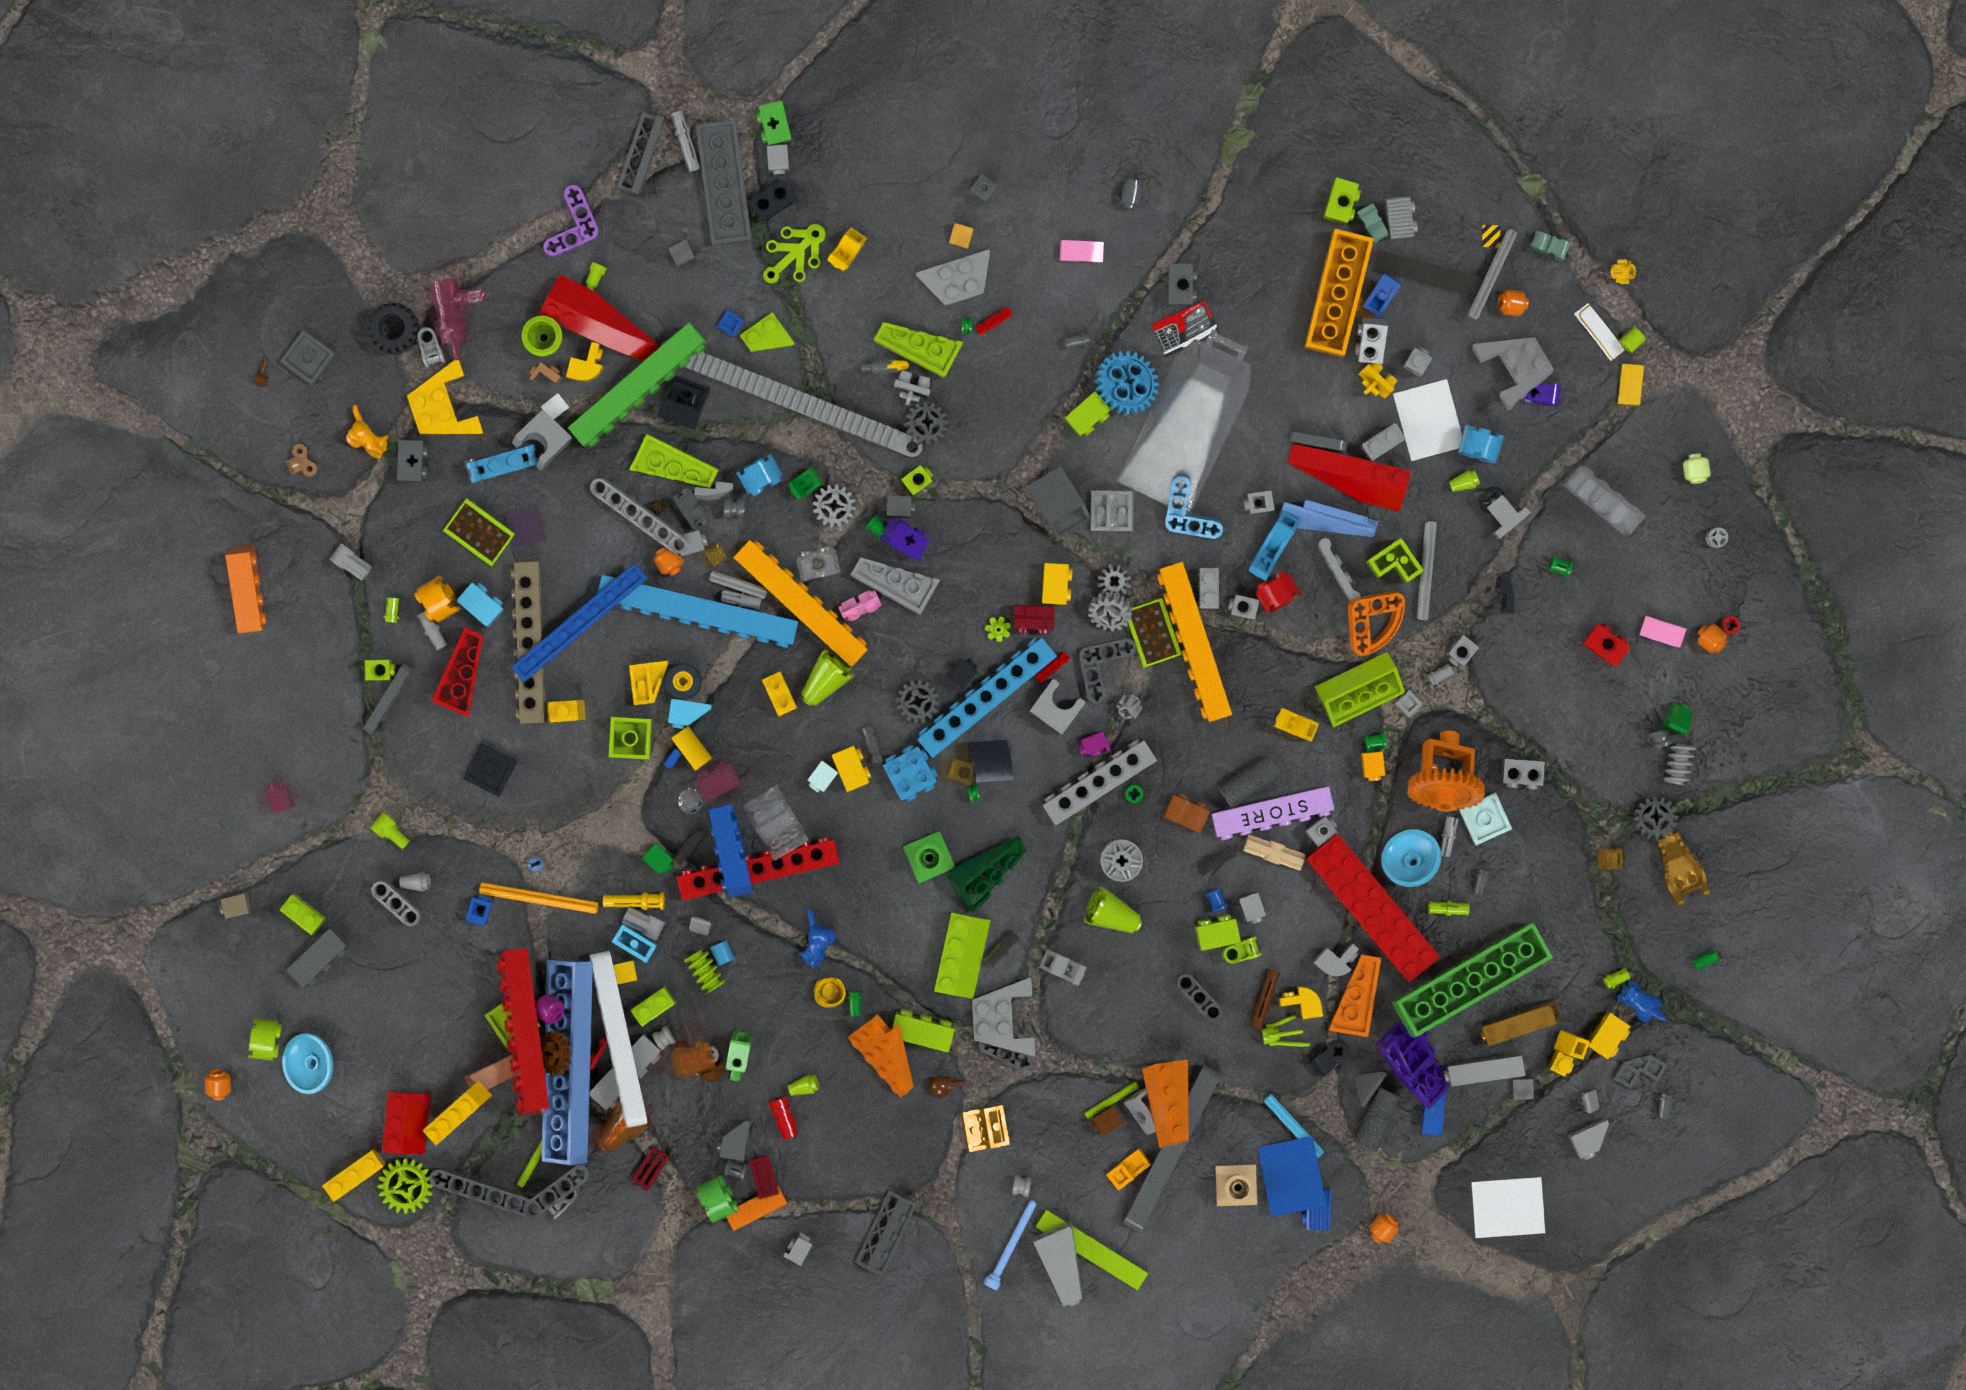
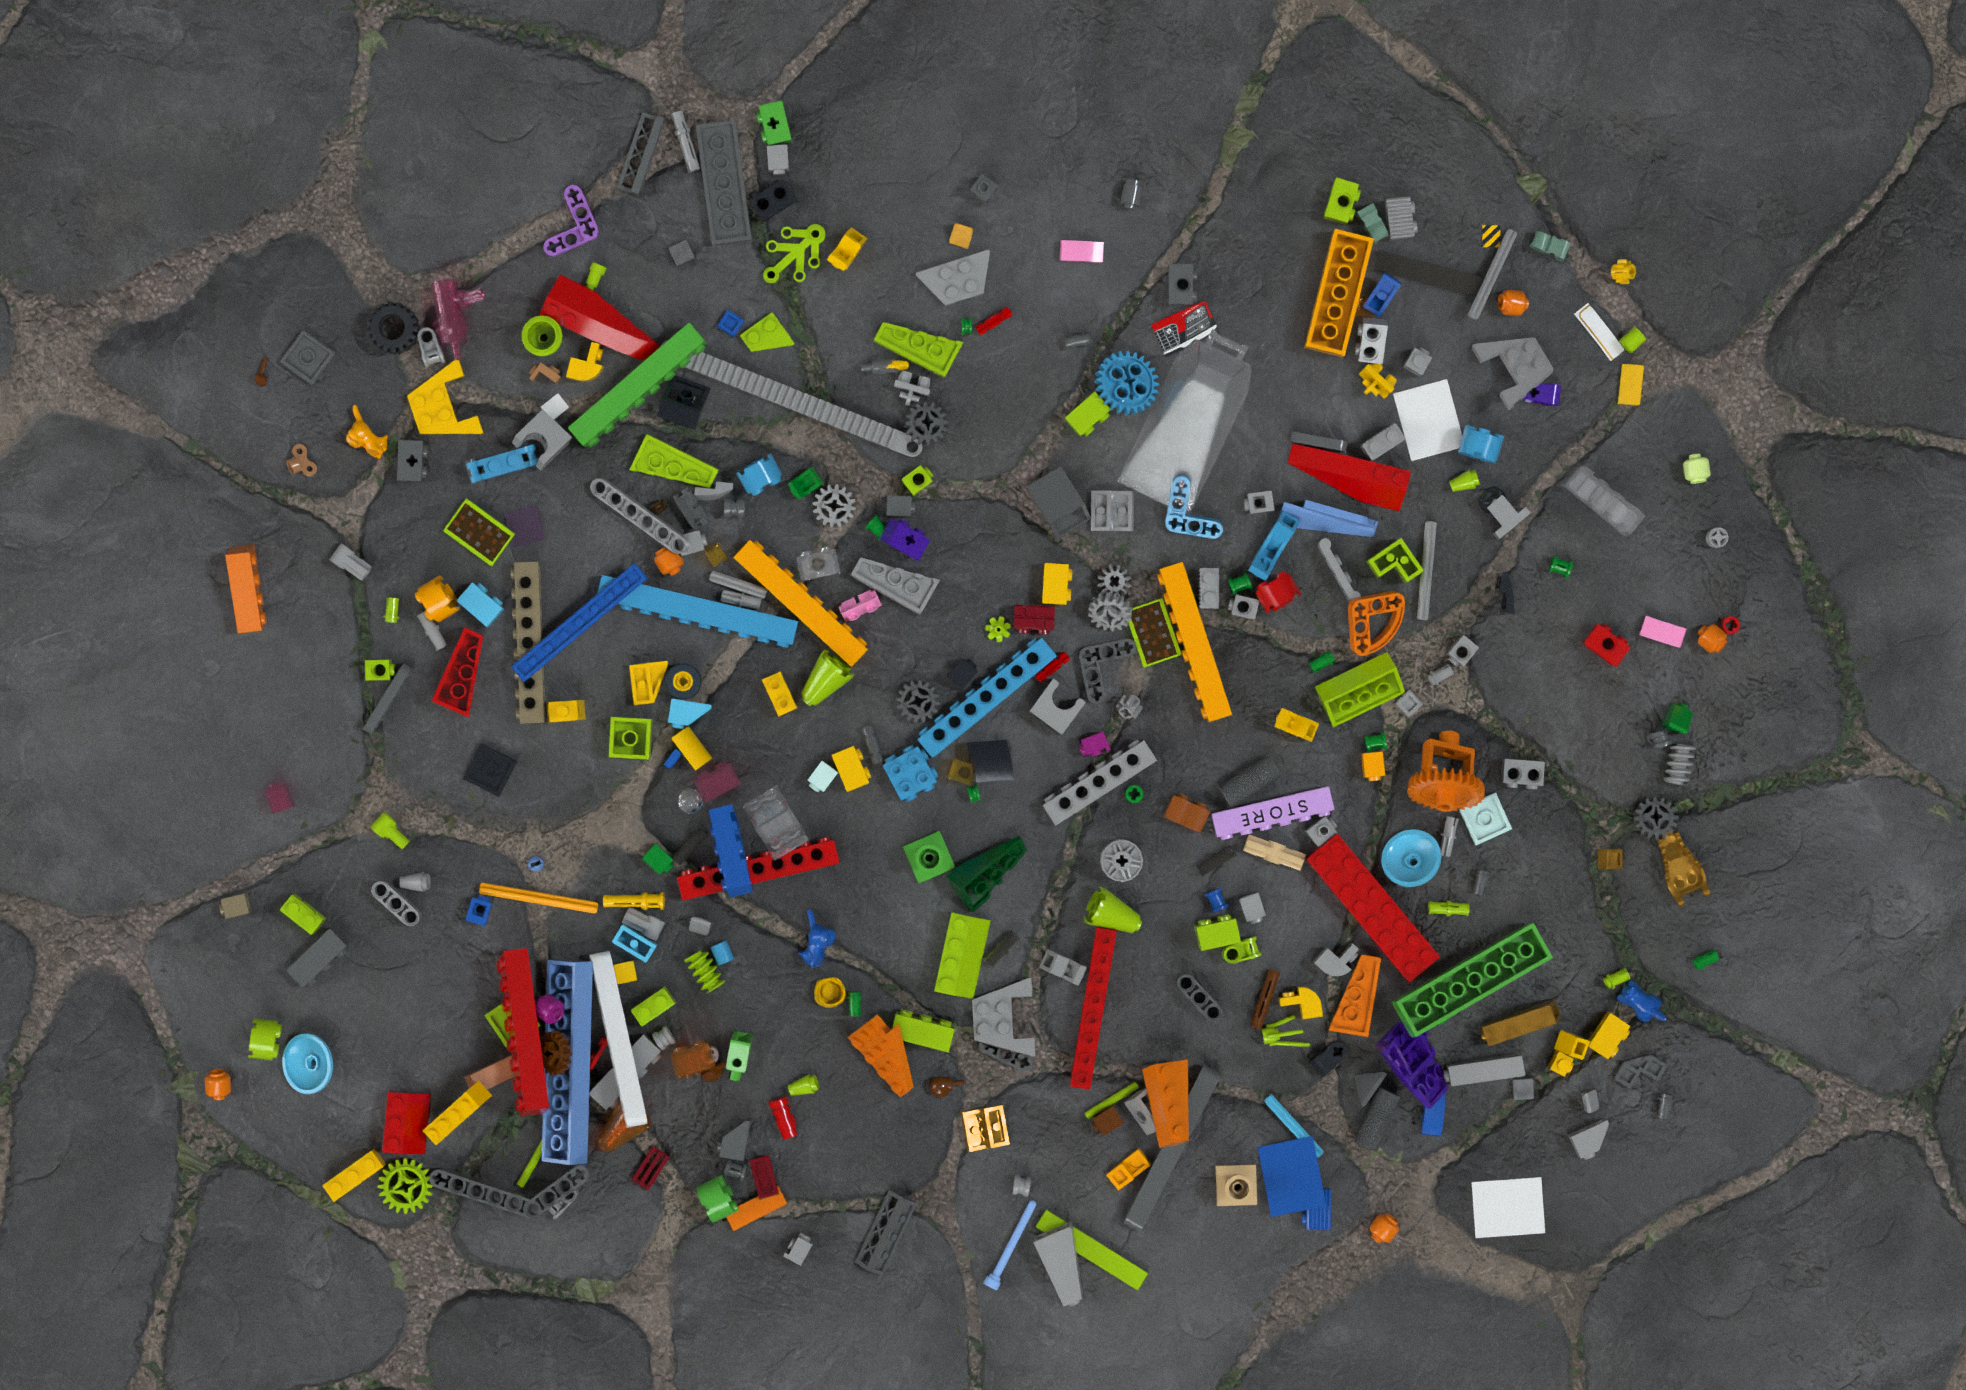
none -> red brick [1069,926,1117,1090]
none -> green bush [1227,572,1253,595]
none -> green pin [1309,651,1335,674]

